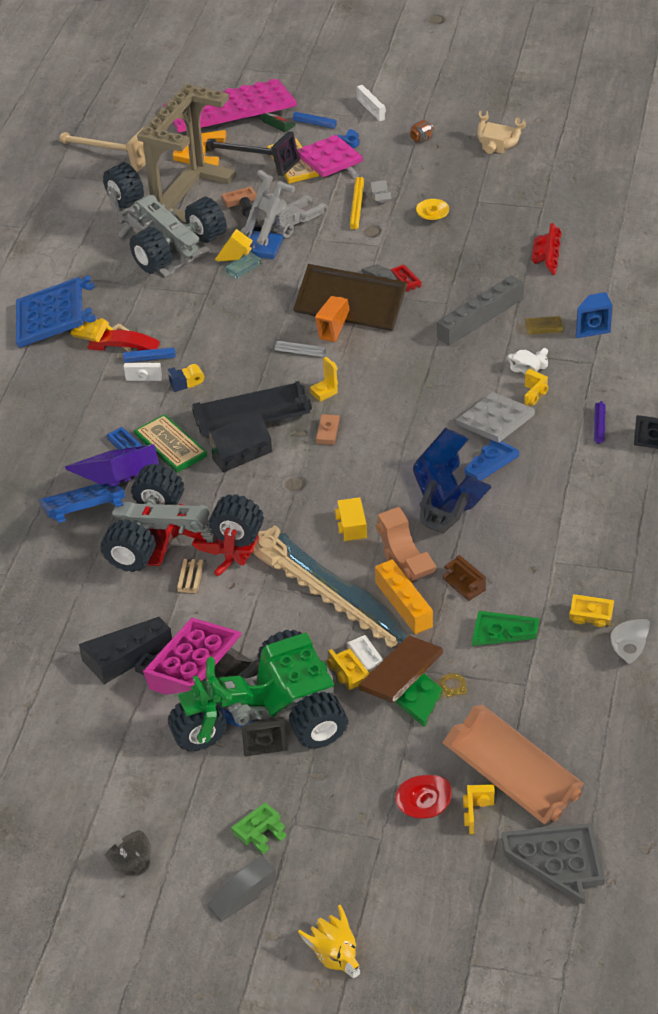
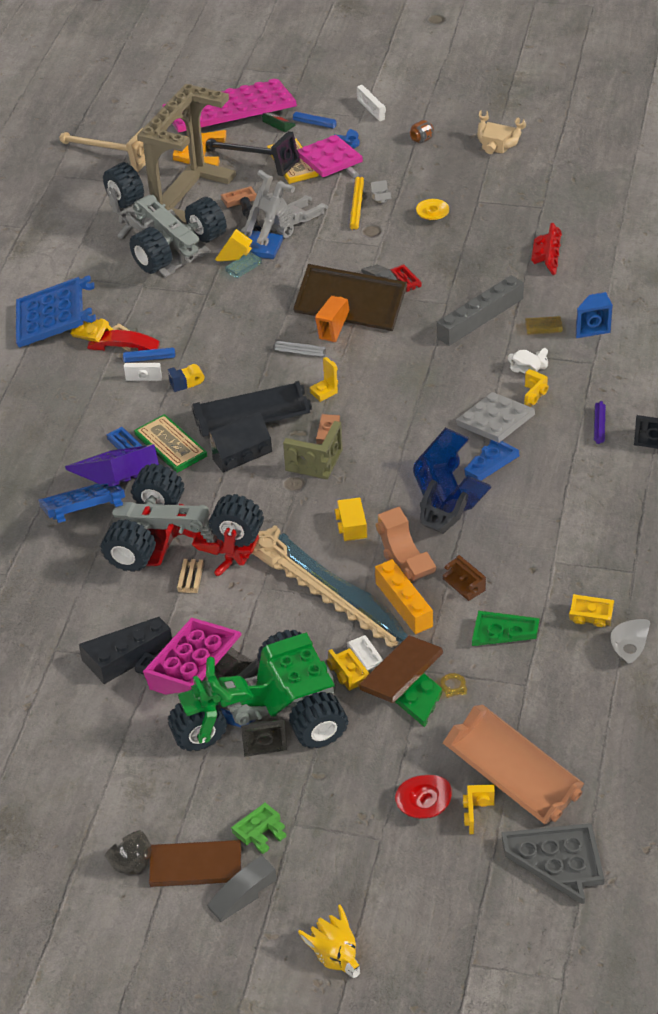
none -> reddish brown tile [149,840,241,887]
none -> olive bracket [283,421,343,479]

